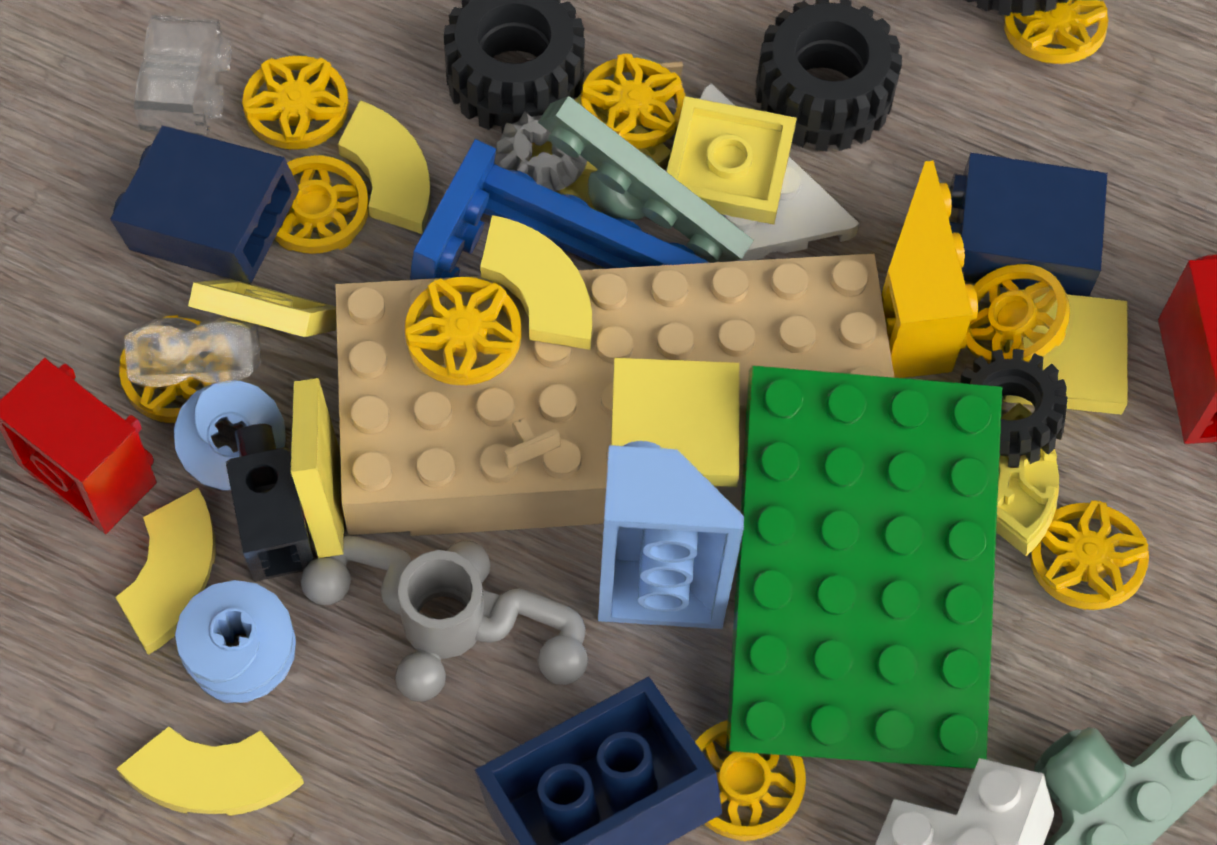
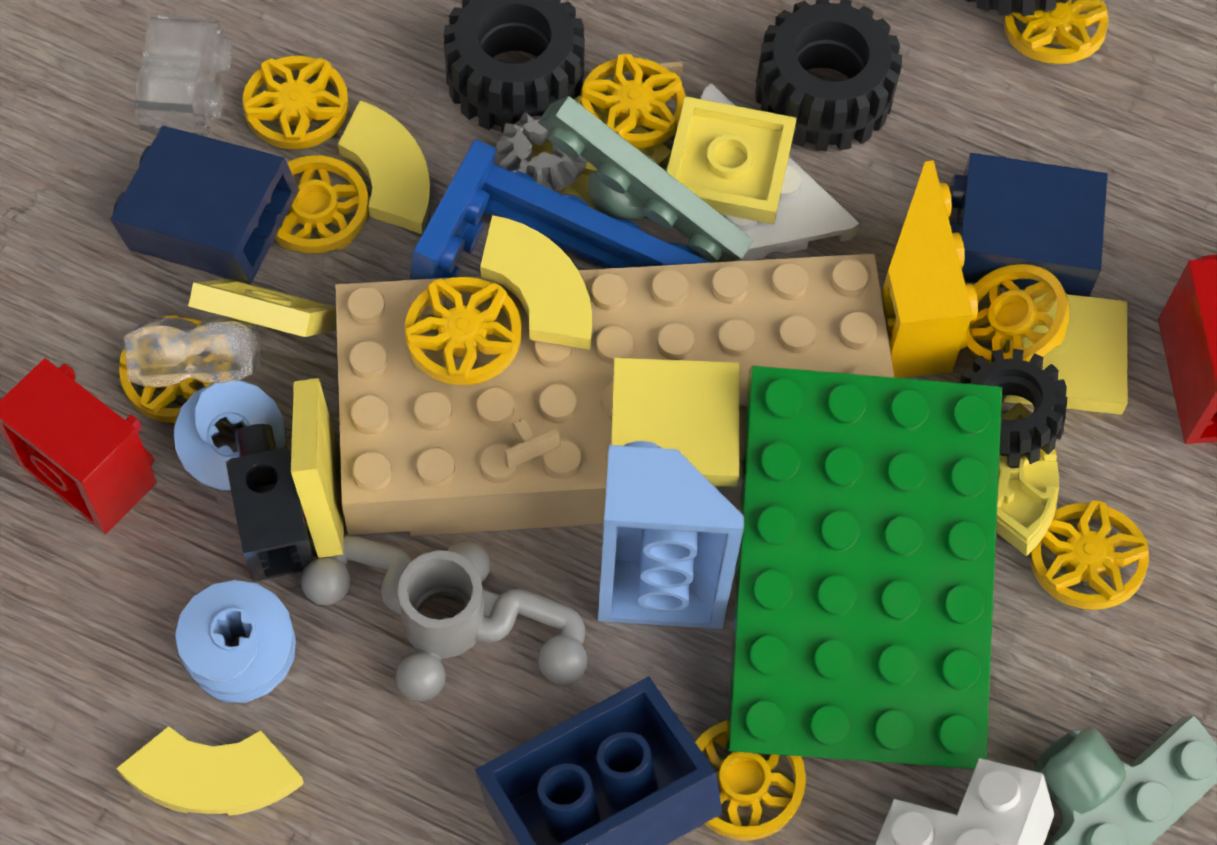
light yellow tile [116,488,216,655] -> none

